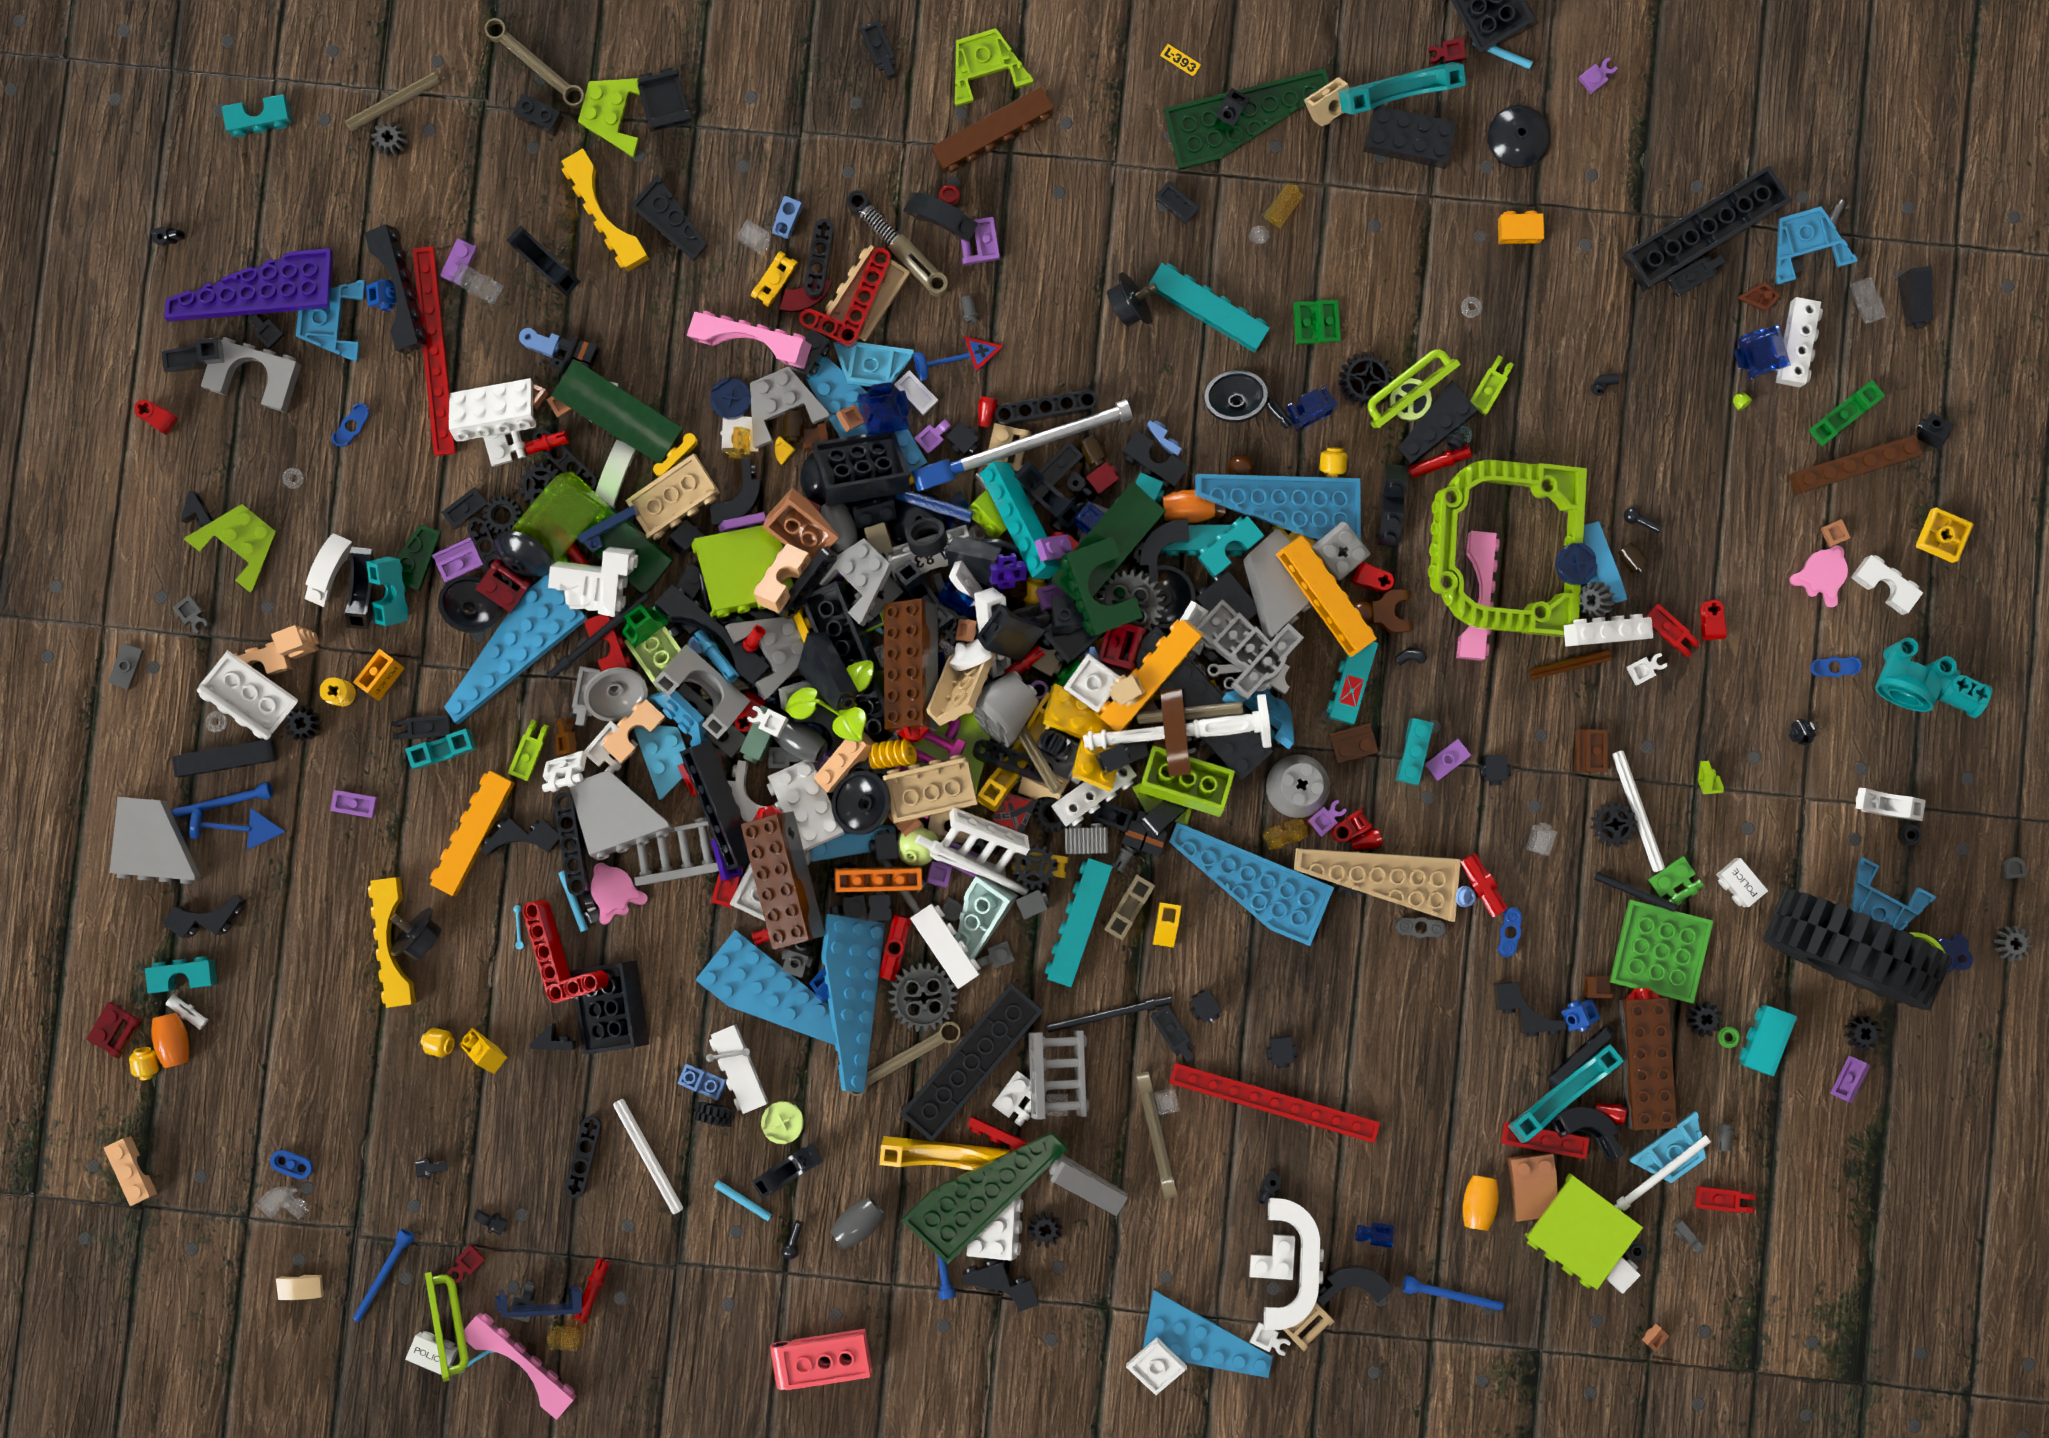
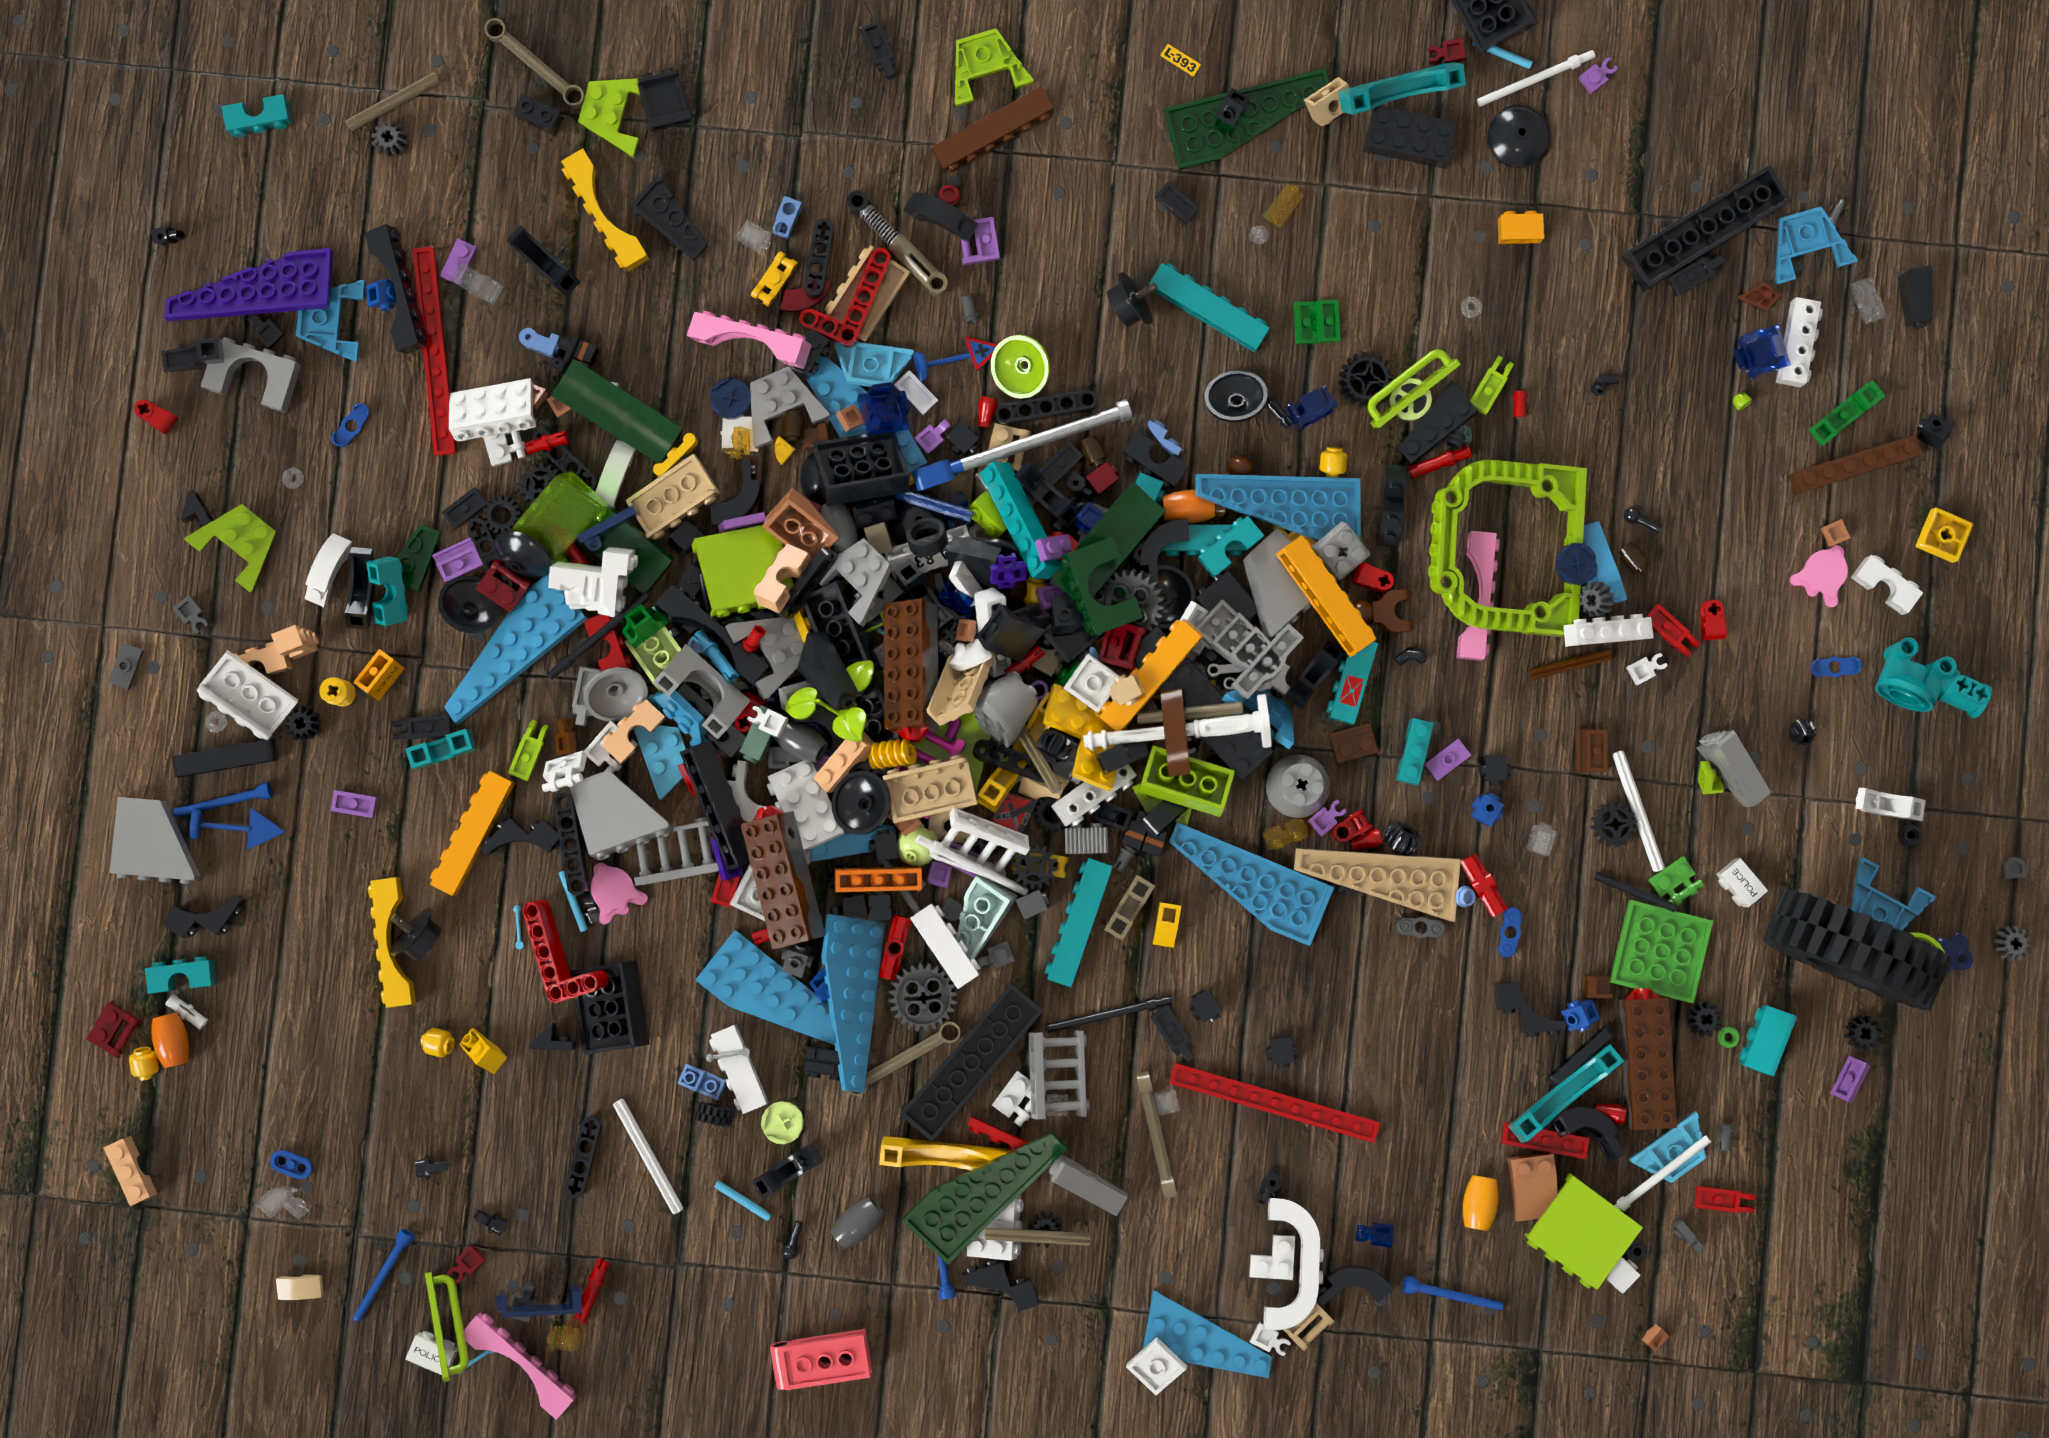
none -> black brick [804,1045,840,1081]
none -> dark tan axle [985,1228,1091,1246]
none -> lime dish [991,335,1050,398]
none -> black arch [1285,640,1345,709]
none -> black gear [1384,821,1422,856]
none -> blue brick [1470,793,1504,827]
none -> white bar [1477,50,1595,107]
none -> red pin [1512,391,1529,417]
none -> light grey slope [1696,730,1771,807]

